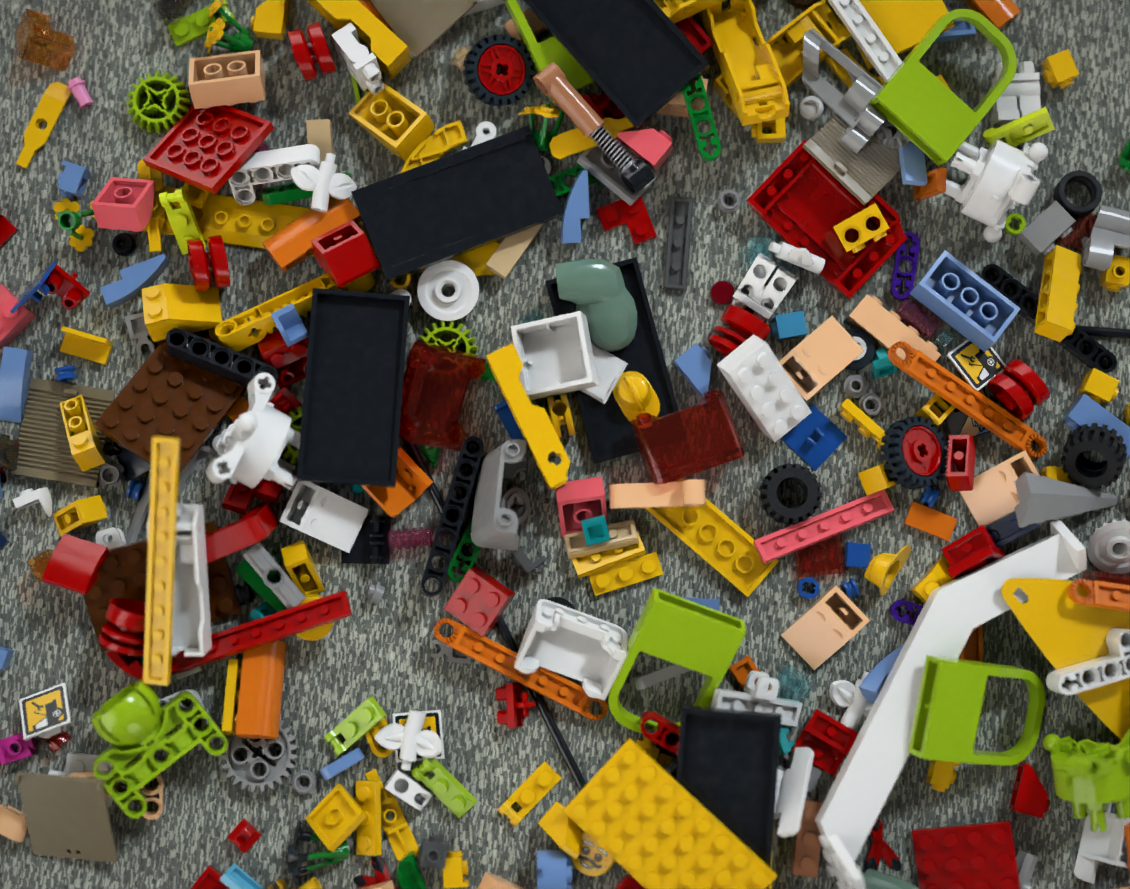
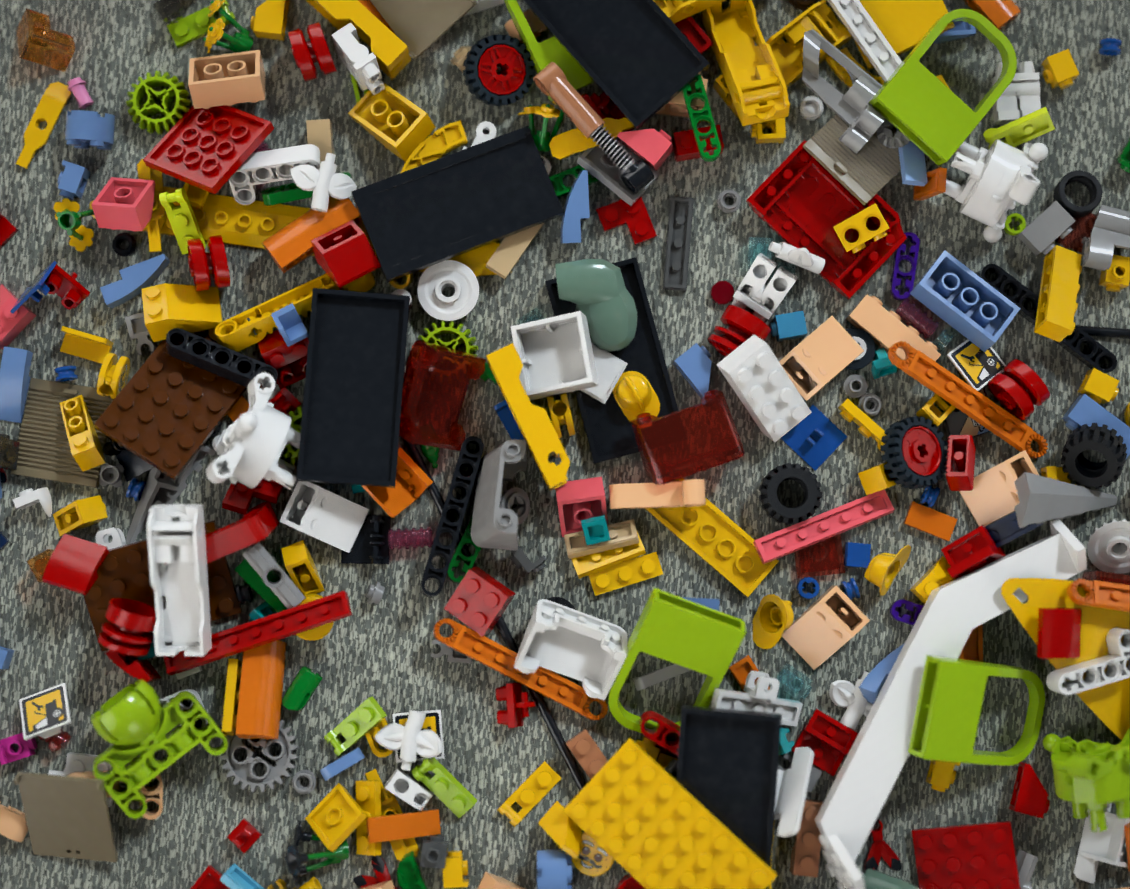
yellow plate [143,436,180,686] -> none
none -> medium blue brick [65,110,115,150]
none -> yellow head [97,353,130,399]
none -> green arm [282,666,322,711]
none -> orange tile [366,809,441,843]
none -> nougat arch [566,728,608,779]
none -> red brick [672,125,724,162]
none -> yellow piece [752,594,794,649]
none -> red slope [1037,608,1081,658]
none -> blue bush [1099,38,1122,56]

